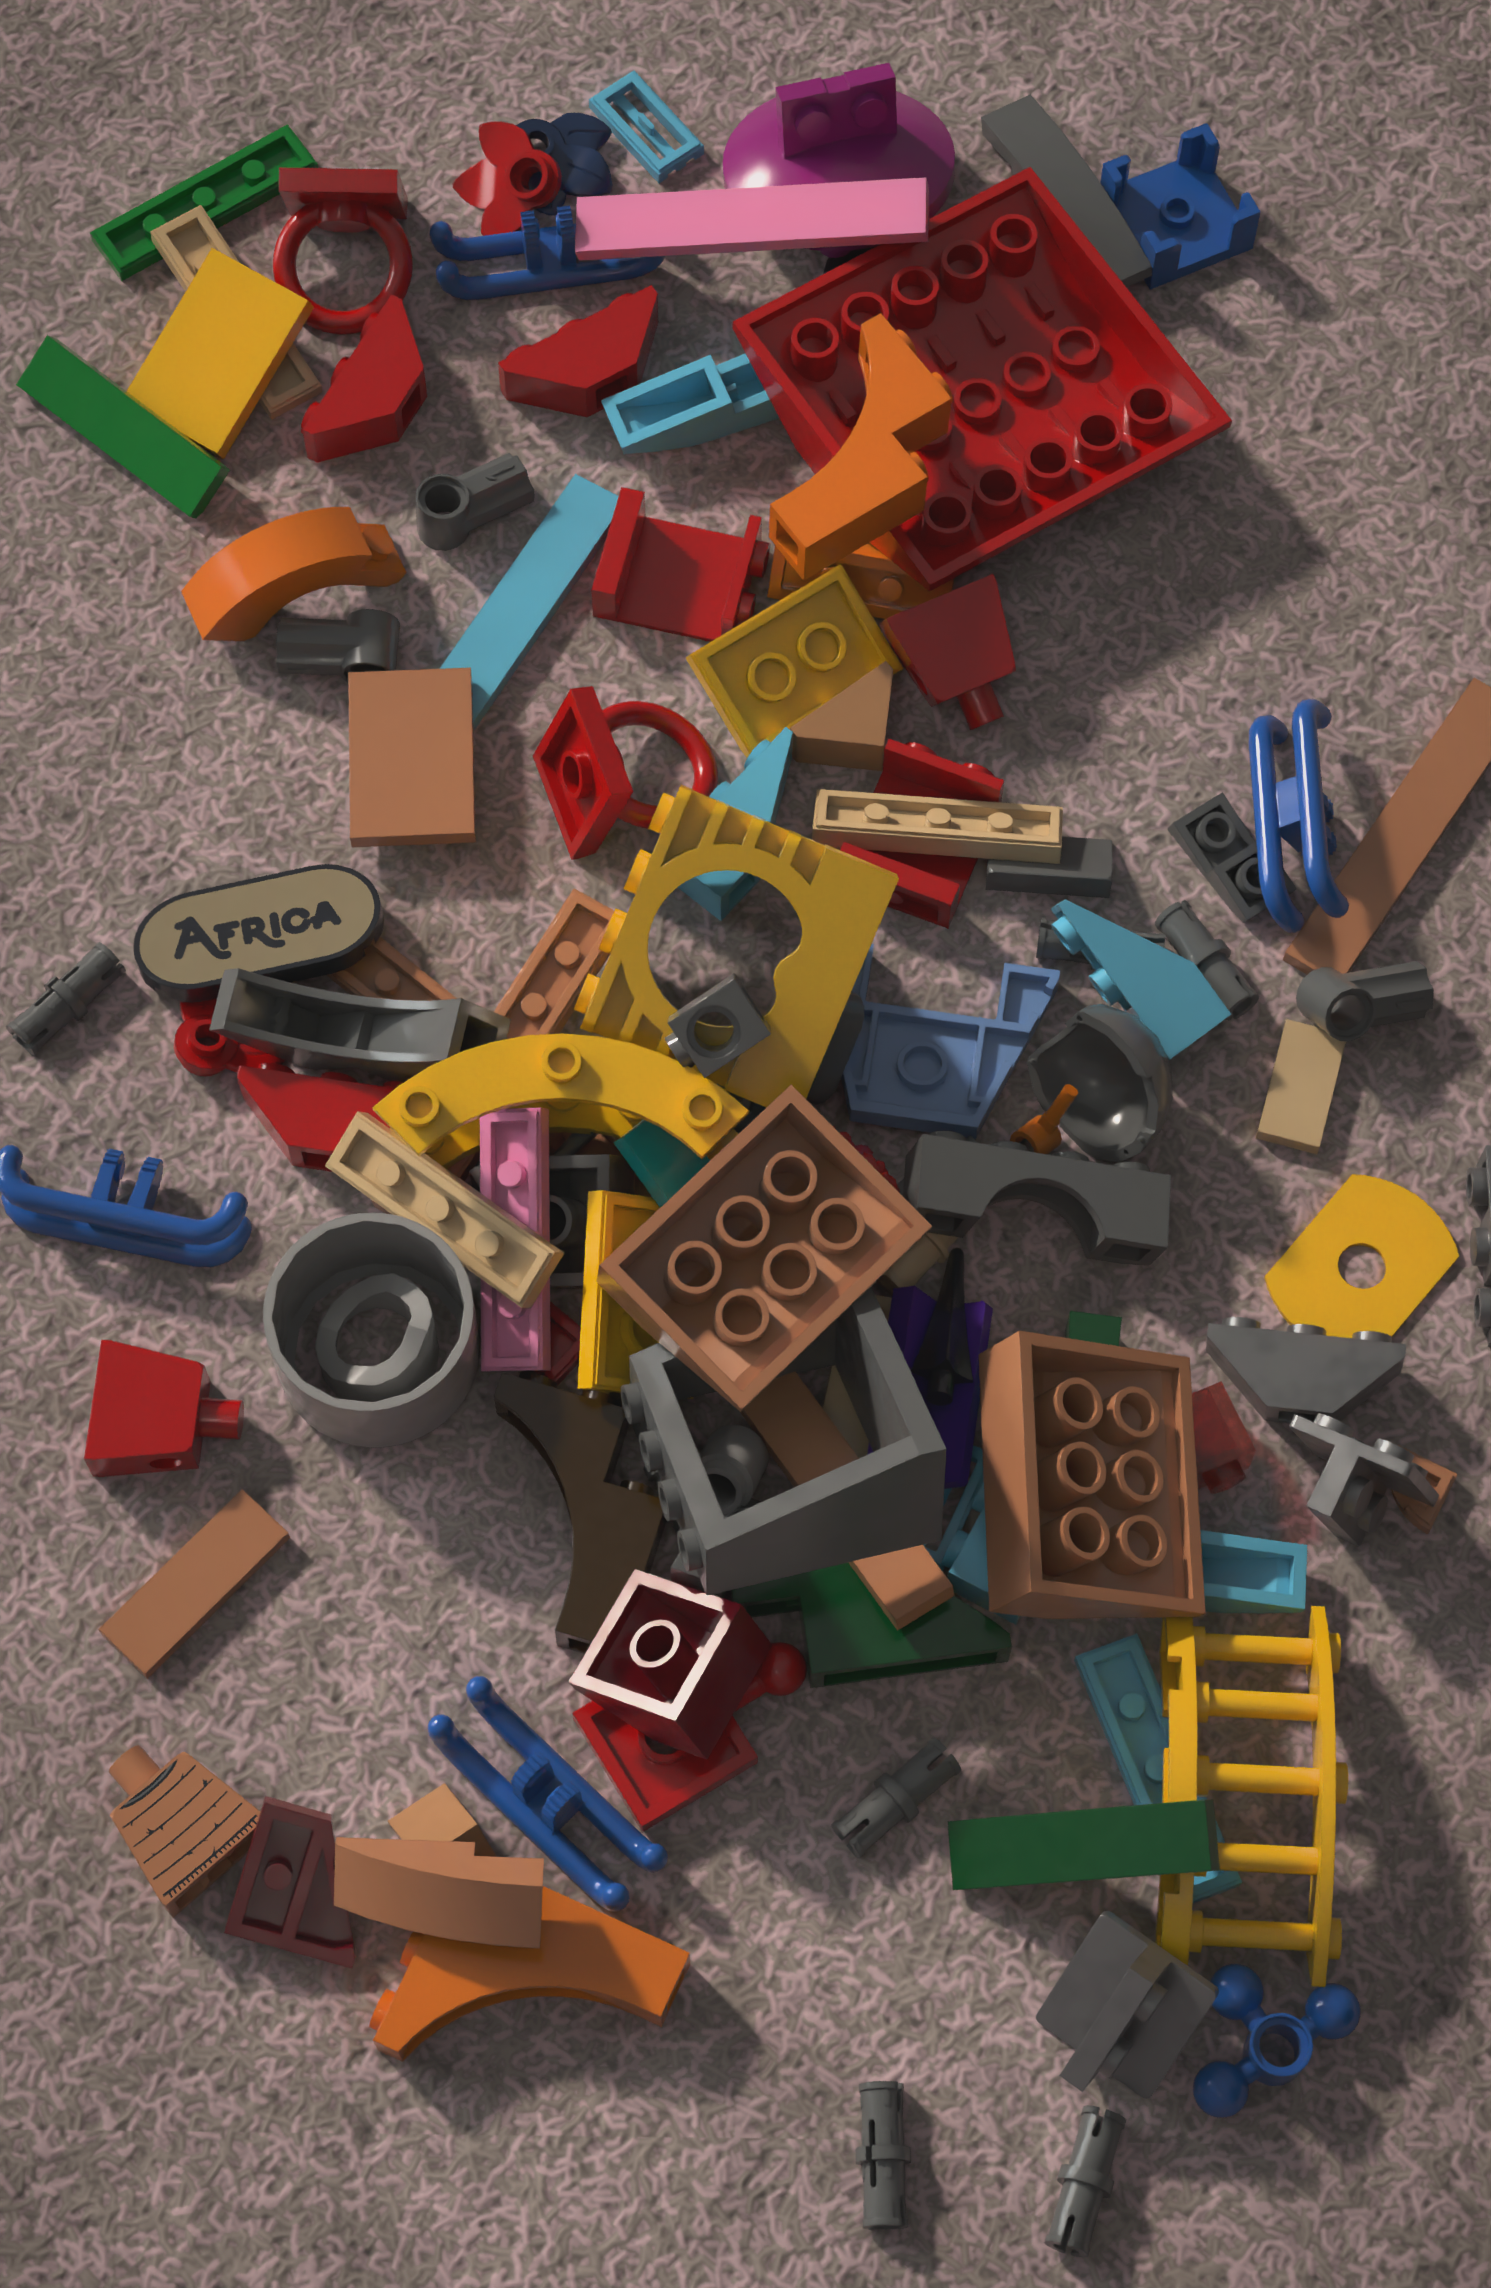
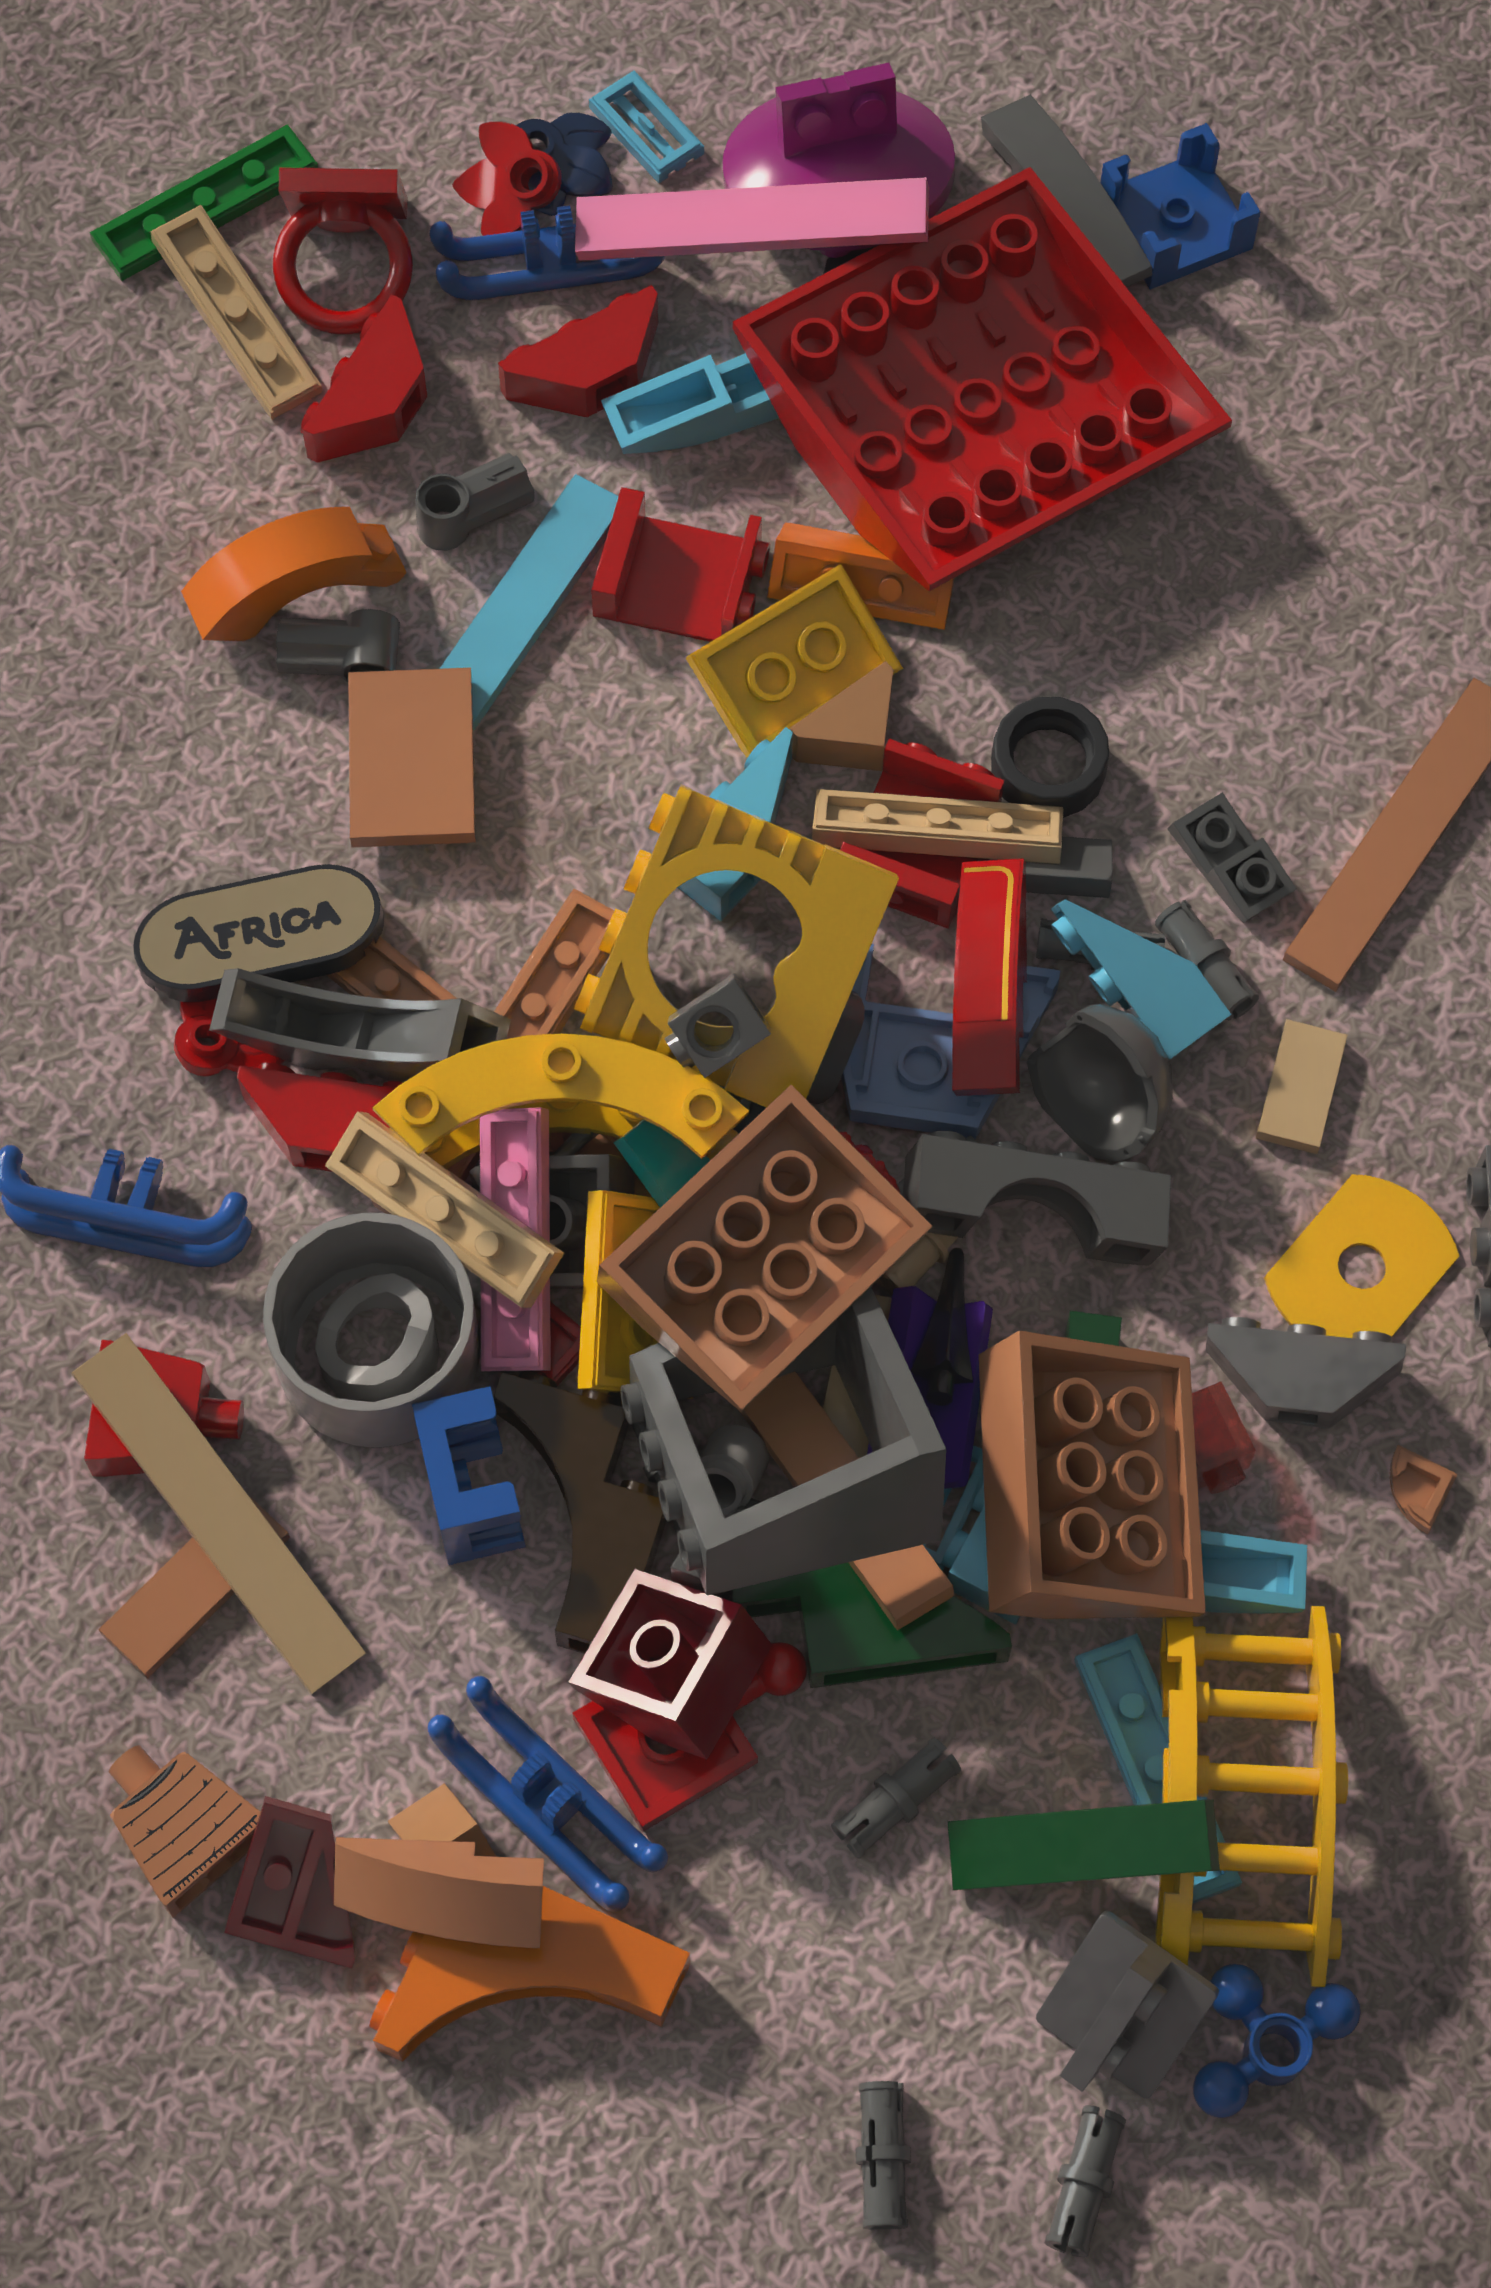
dark grey pin [6,942,126,1056] -> none
green tile [16,335,230,519] -> none
yellow tile [127,248,314,459] -> none
red tile [533,686,718,860] -> none
orange arch [769,313,953,581] -> none
red torso [879,574,1016,730] -> none
orange hand [1010,1084,1078,1154] -> none
blue piece [1248,698,1349,933] -> none
flat silver bracket [1289,1413,1439,1547] -> none
dark grey piece [1296,961,1434,1041] -> none
none -> tan tile [72,1333,366,1695]
none -> blue panel [412,1386,526,1566]
none -> red slope [952,858,1027,1096]
none -> black tyre [991,697,1109,818]

